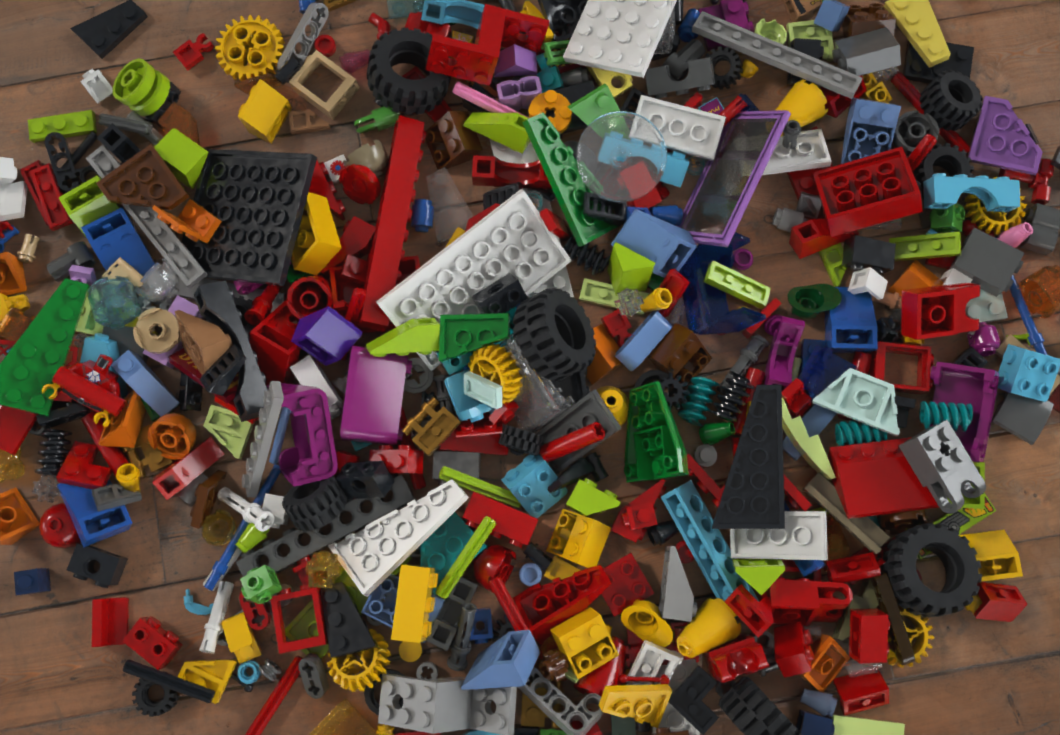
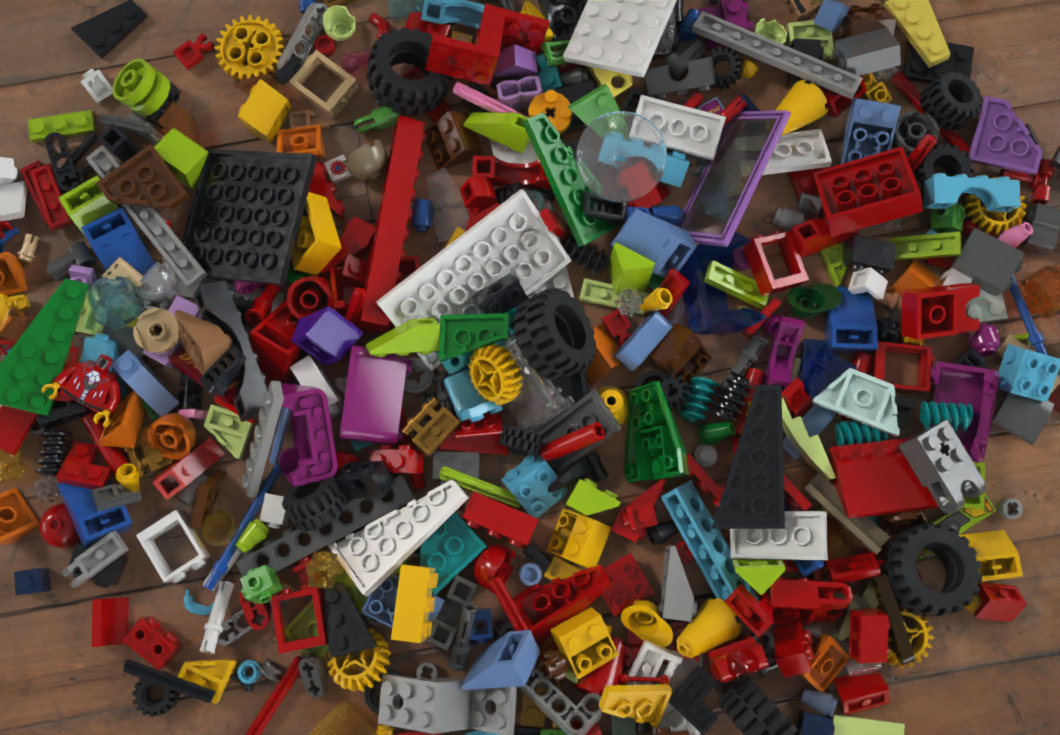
red piece [52,366,126,417] -> none
orange bracket [152,199,222,243] -> none
white pin [217,487,274,532] -> none
yellow slope [221,612,262,664] -> none
red tile [339,164,381,204] -> none
yellow tile [399,641,423,662] -> none
lime axle [436,516,496,599] -> none
light aqua tile [464,371,502,410] -> none
red plate [488,400,519,424] -> none
dark grey pin [782,120,801,149] -> none
none -> light grey hinge [61,531,129,589]
none -> white window [136,510,211,584]
none -> bright pink tile [178,409,208,420]
none -> orange slope [277,124,326,159]
none -> yellowish green hair [323,5,355,41]
none -> red brick [460,177,498,218]
none -> red window [743,230,809,296]
none -> light grey bush [998,498,1023,519]

